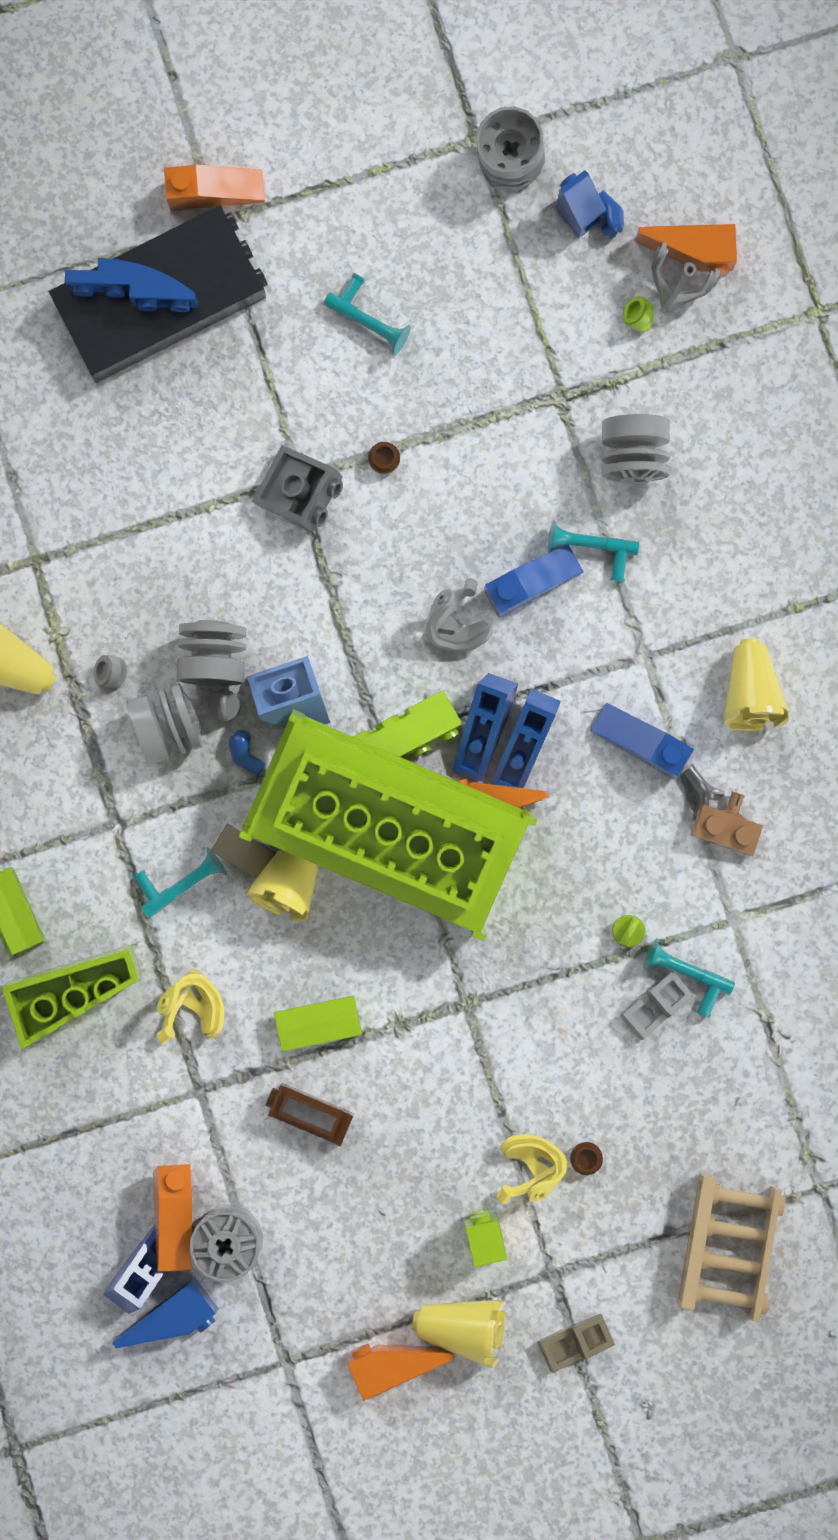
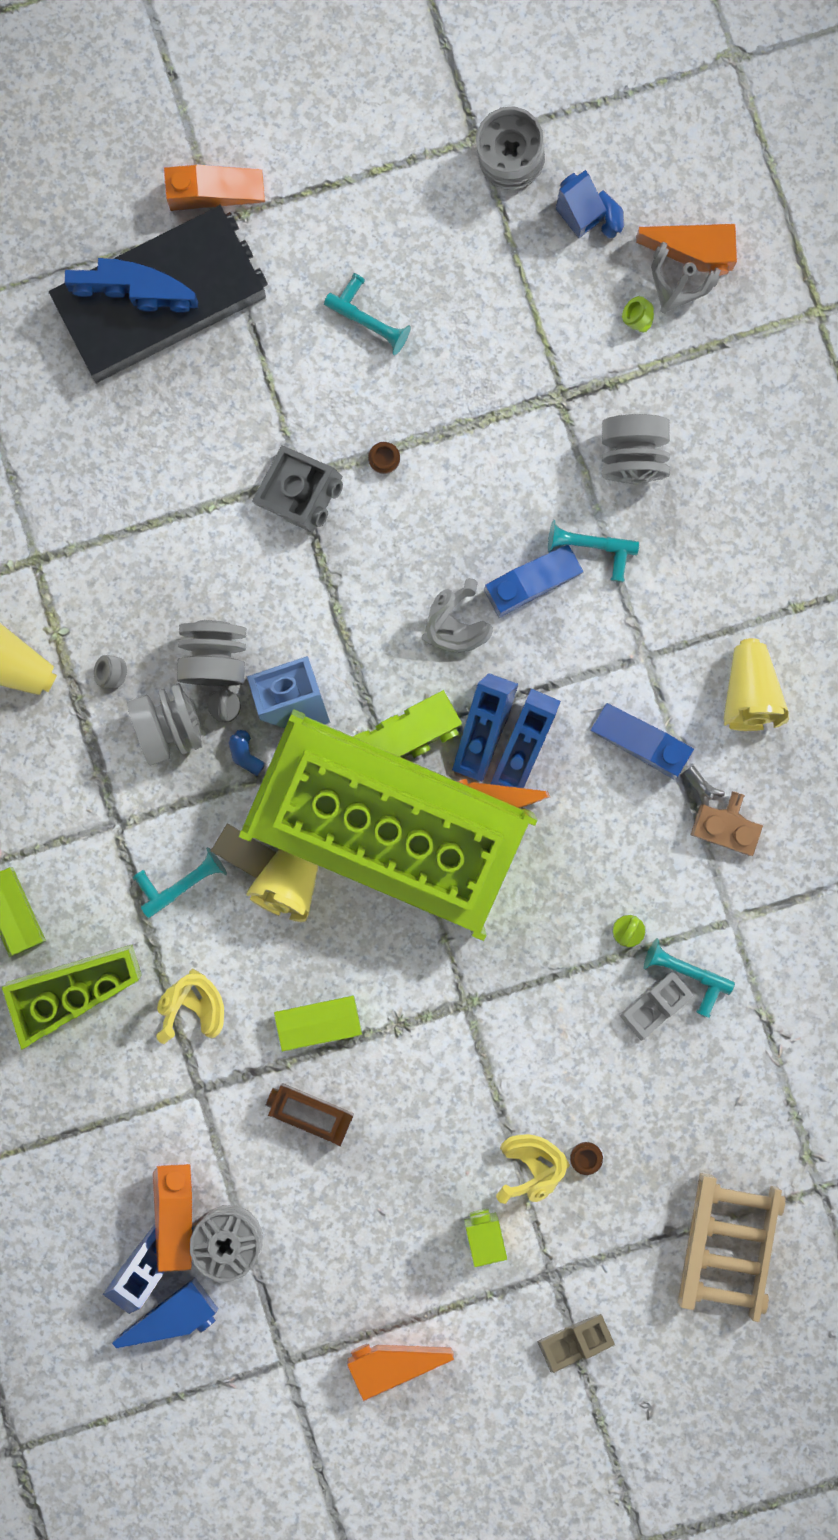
light yellow cone [412,1300,506,1368] -> none

